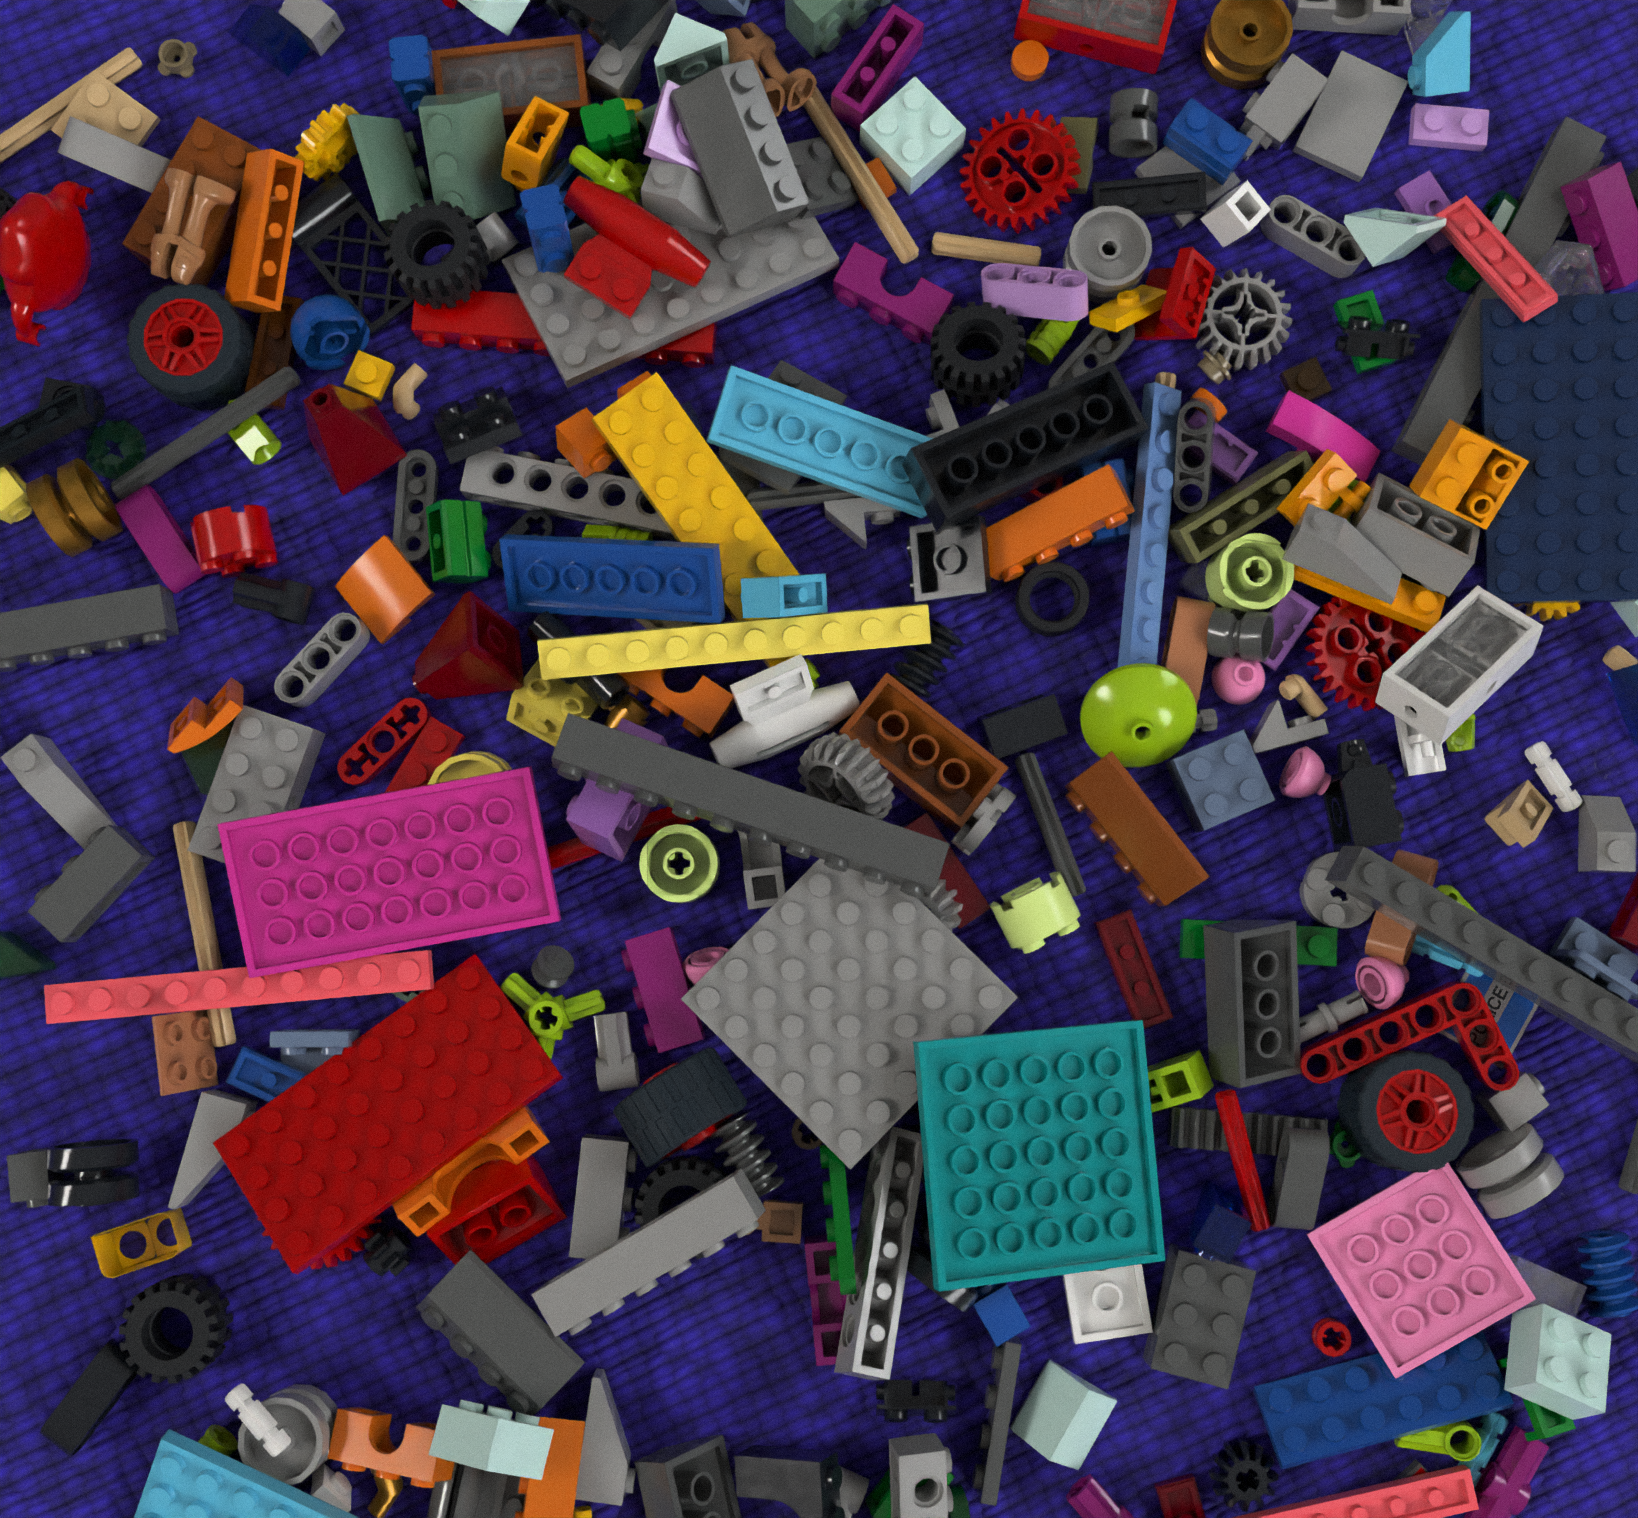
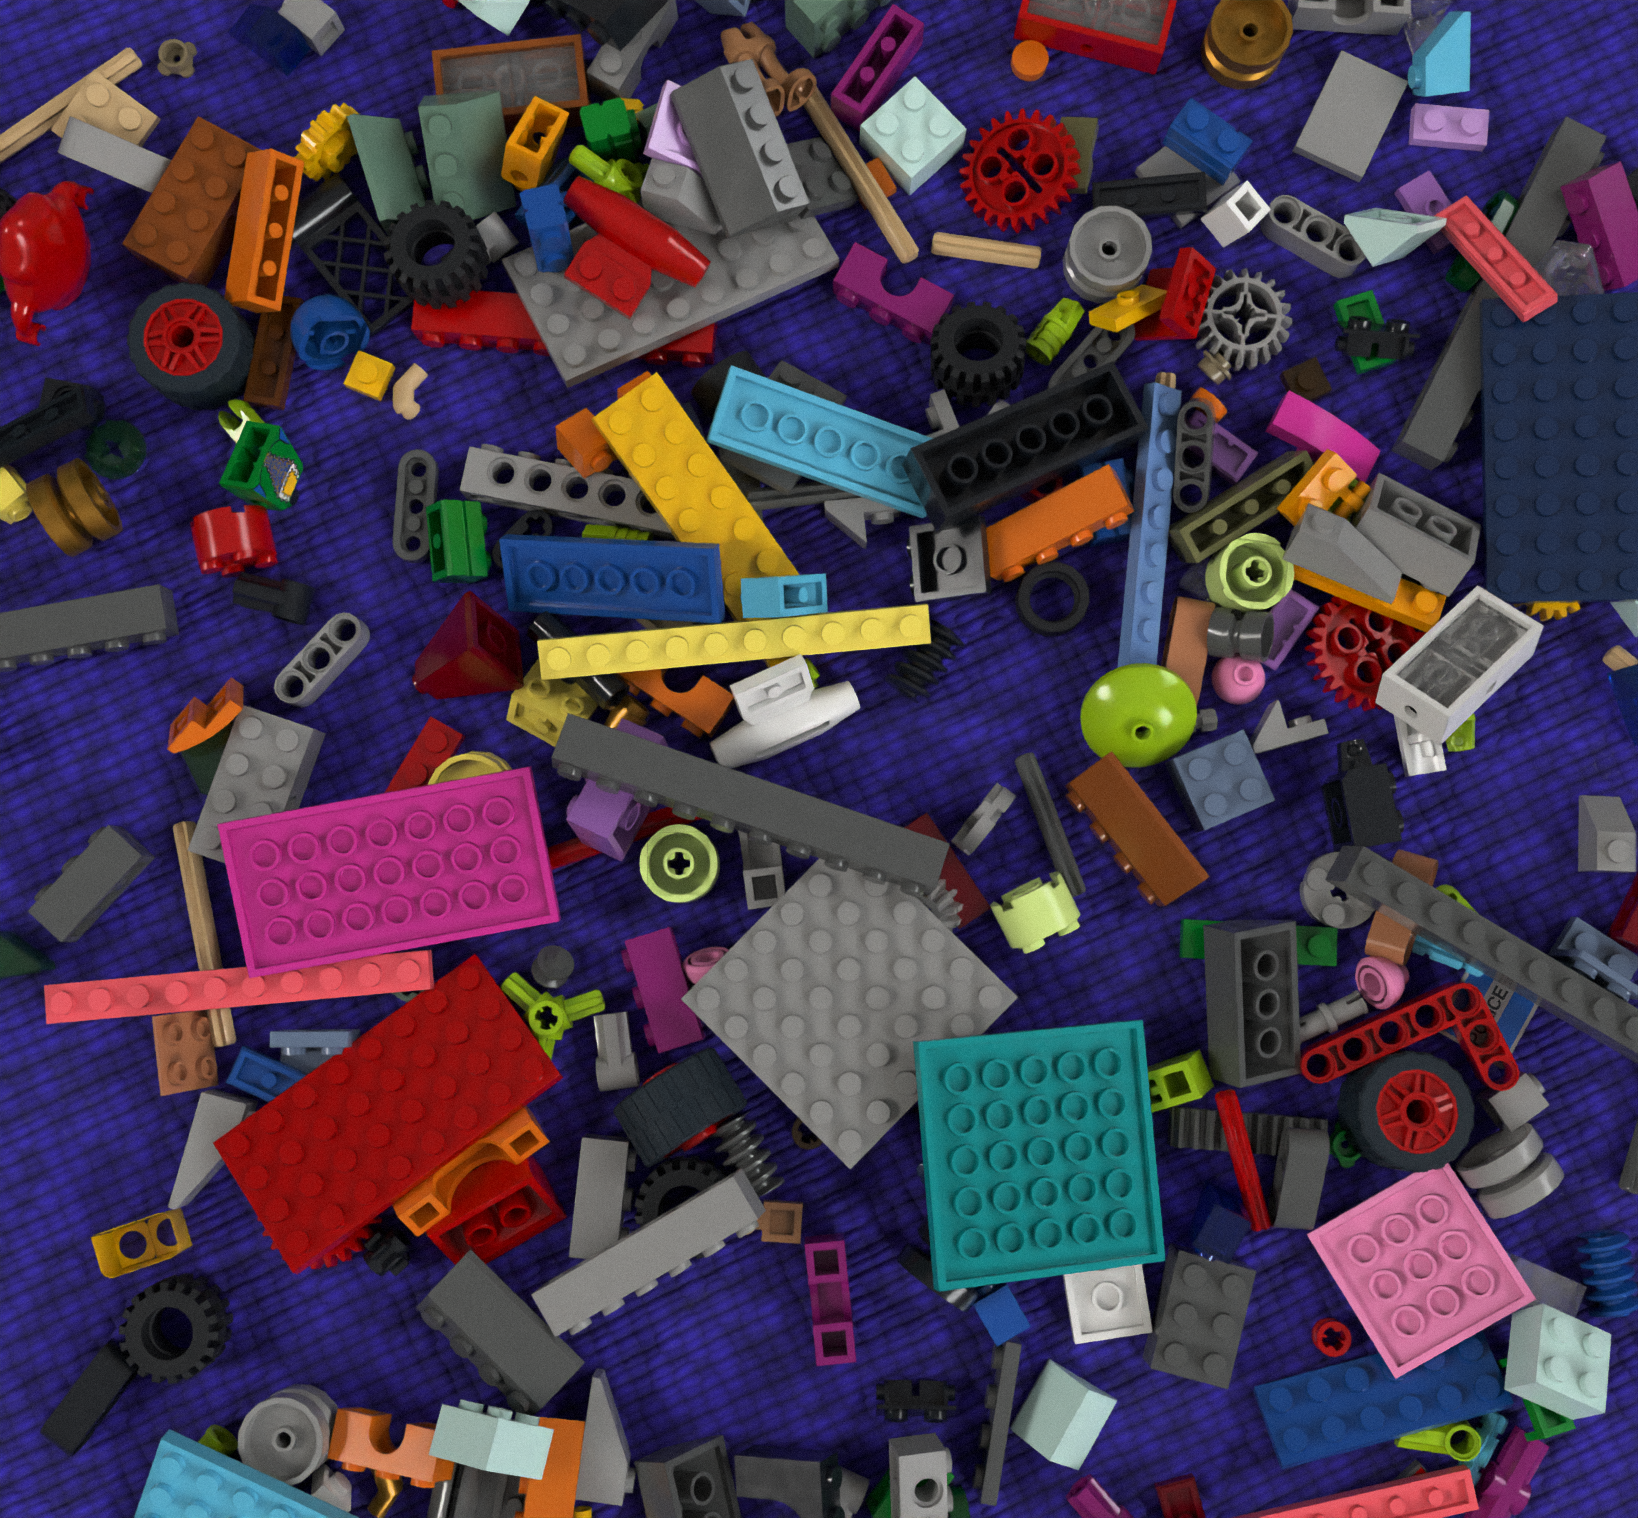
light grey slope [0,734,117,850] -> none
dark grey brick [7,1148,64,1208] -> none
black wheel [47,1138,140,1206] -> none
dark grey axle [111,366,300,500] -> none
magenta beam [115,484,206,594] -> none
medium nougat piece [150,168,236,285] -> none
white axle [225,1383,291,1457] -> none
dark red slope [303,384,407,496] -> none
orange slope [335,535,436,644] -> none
red beam [337,698,431,786] -> none
blue brick [389,35,436,116] -> none
black plate [433,386,522,464] -> none
light aqua slope [654,13,730,94] -> none
light grey gear [797,732,895,820] -> none
green plate [819,1145,857,1295] -> none
light grey brick [834,1126,923,1380] -> none
dark orange slope [838,672,1008,834] -> none
black hinge [977,691,1068,759] -> none
lavender beam [981,263,1089,321] -> none
dark red tile [1094,909,1174,1029] -> none
dark grey wheel [1109,88,1159,159] -> none
black gear [1208,1438,1279,1512] -> none
light grey hinge [1239,53,1329,162] -> none
tan arm [1279,674,1328,721] -> none
bright pink brick [1279,746,1331,798] -> none
light orange slope [1409,419,1529,530] -> none
tan slope [1485,780,1554,848] -> none
white axle [1525,741,1583,812] -> none
none -> green torso [219,421,303,511]
none -> black tyre [691,351,765,419]

